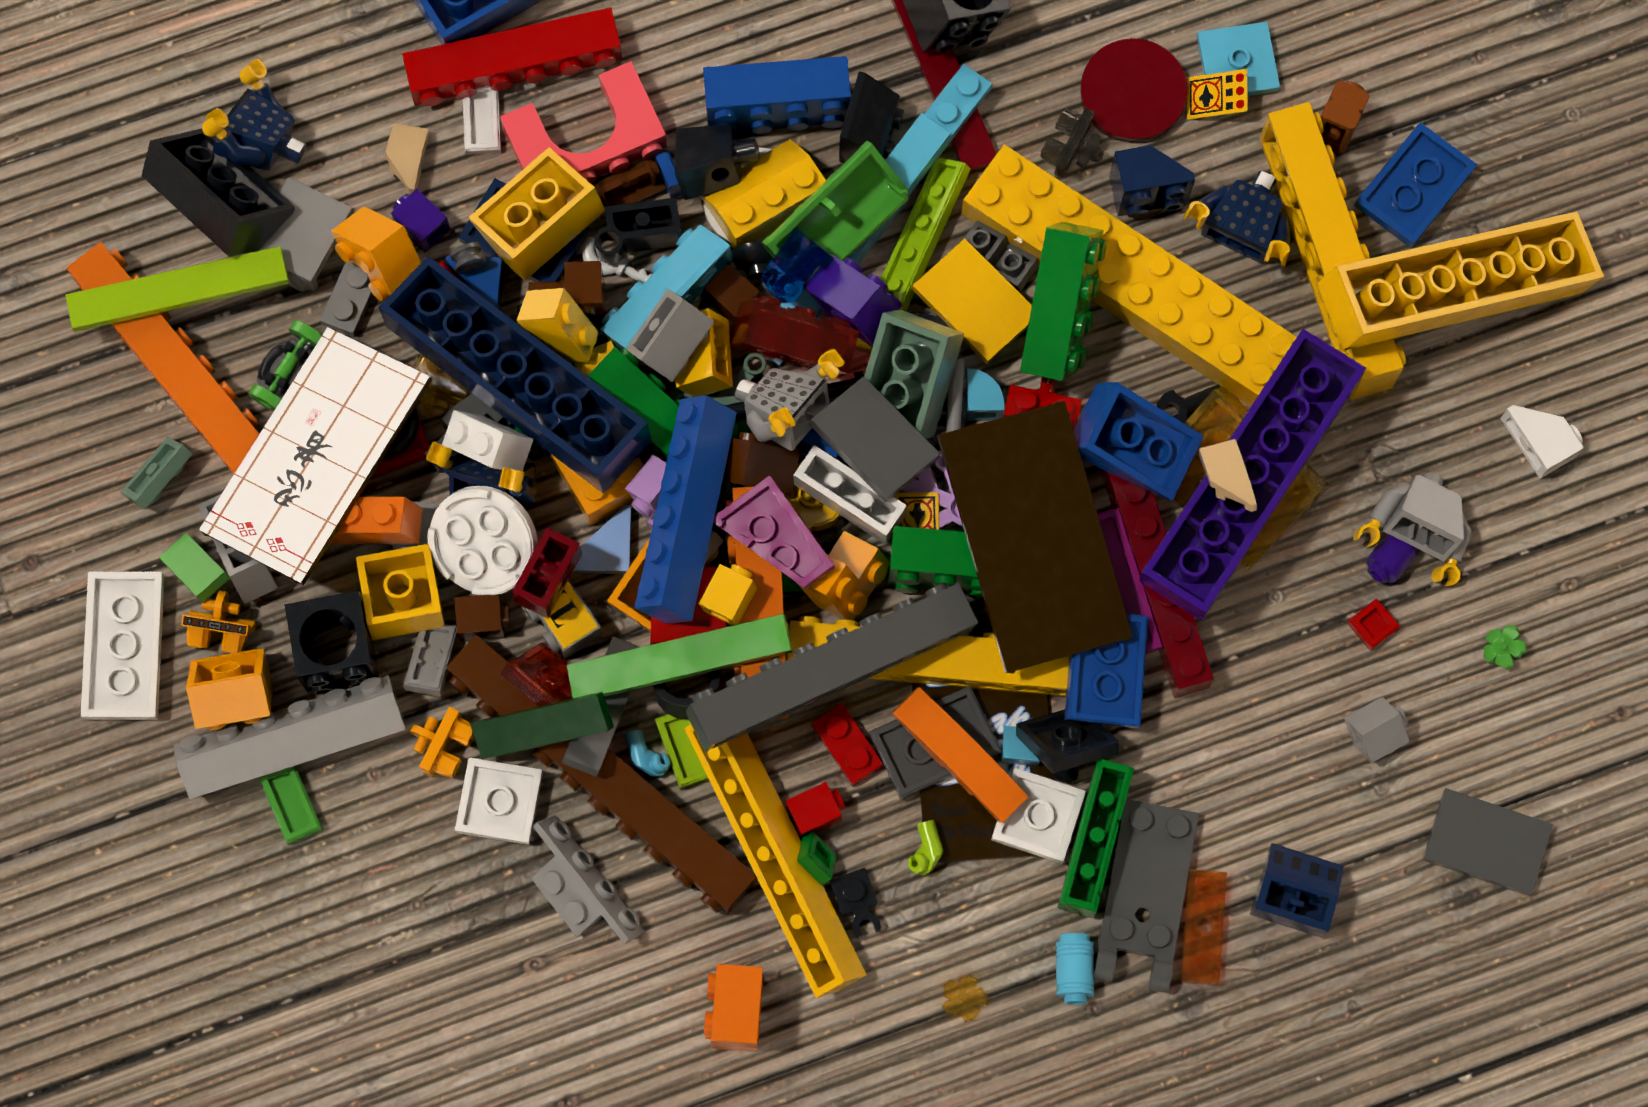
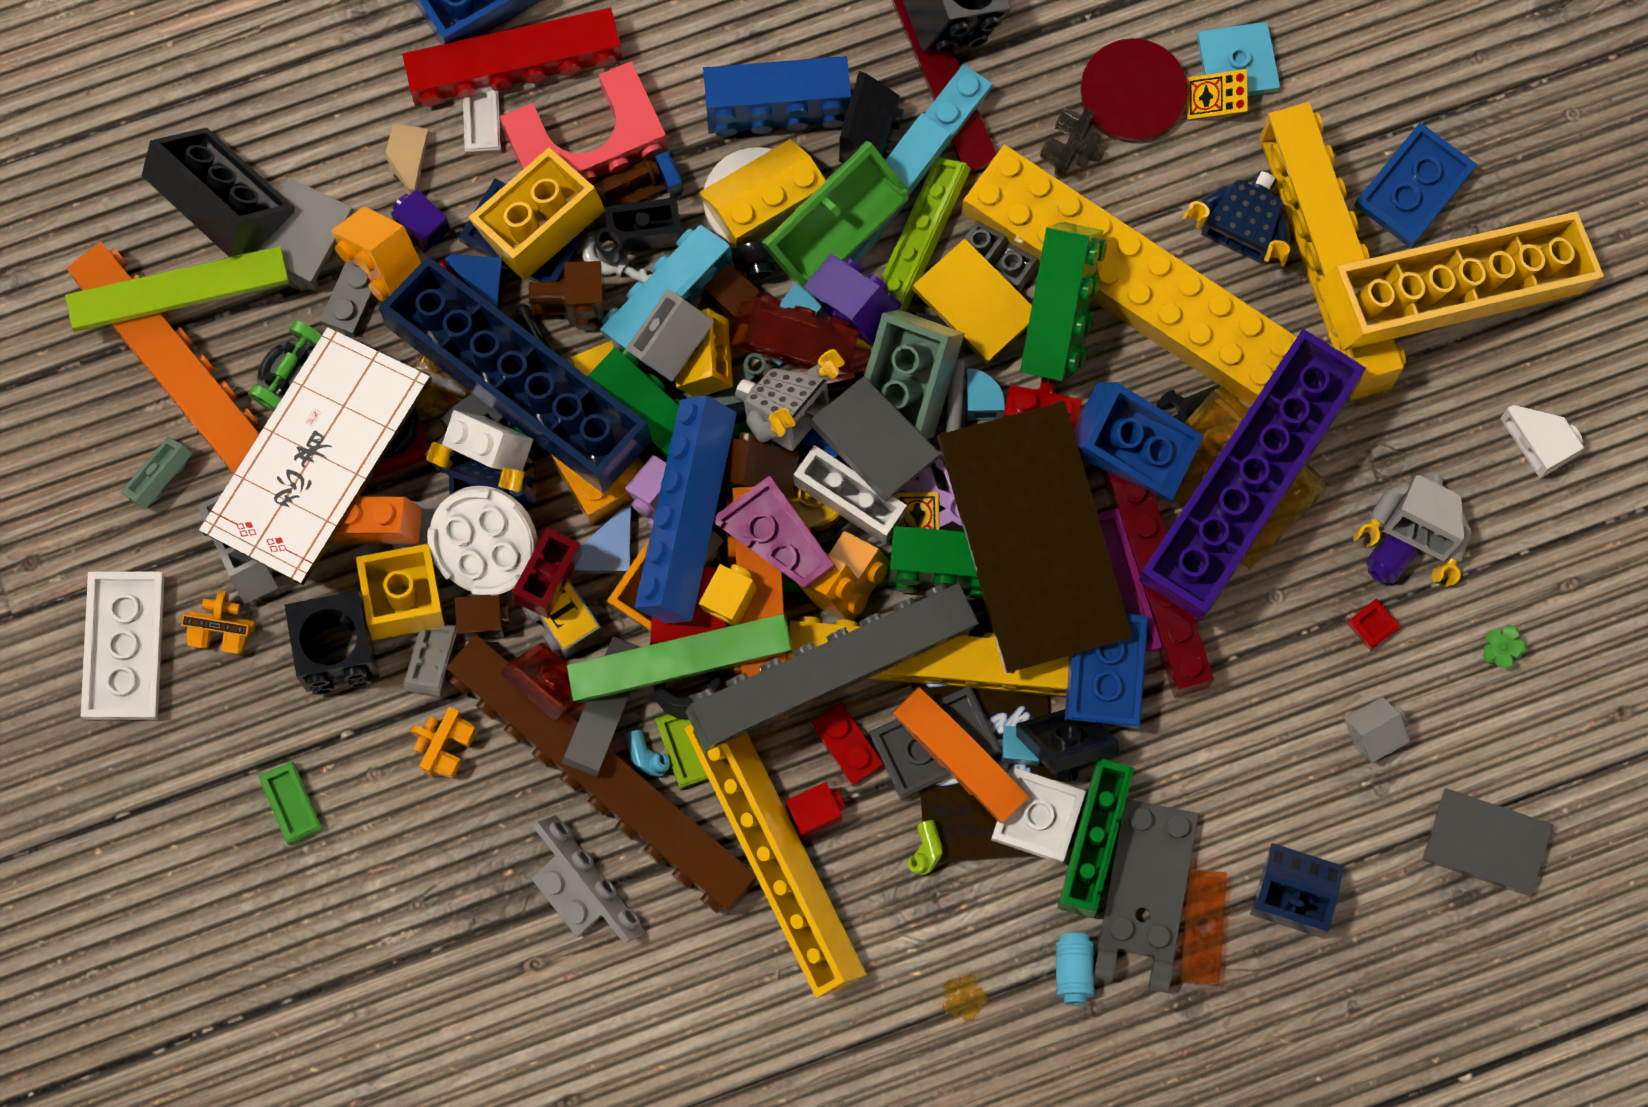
bright green tile [159,533,230,603] -> none
light grey brick [173,676,406,799] -> none
light orange brick [186,648,273,730] -> none
dark blue torso [202,59,306,171] -> none
dark grey bush [449,242,487,274] -> none
white plate [455,758,543,845] -> none
dark green tile [470,691,614,759] -> none
yellow brick [517,288,598,363] -> none
black torso [675,124,760,200] -> none
orange brick [704,964,764,1052] -> none
clear blue leg [761,228,834,303] -> none
green tile [797,832,836,885] -> none
black plate [829,868,881,940] -> none
dark blue slope [1109,145,1195,218] -> none
tan slope [1199,439,1257,512] -> none
dark orange brick [1321,81,1370,154] -> none

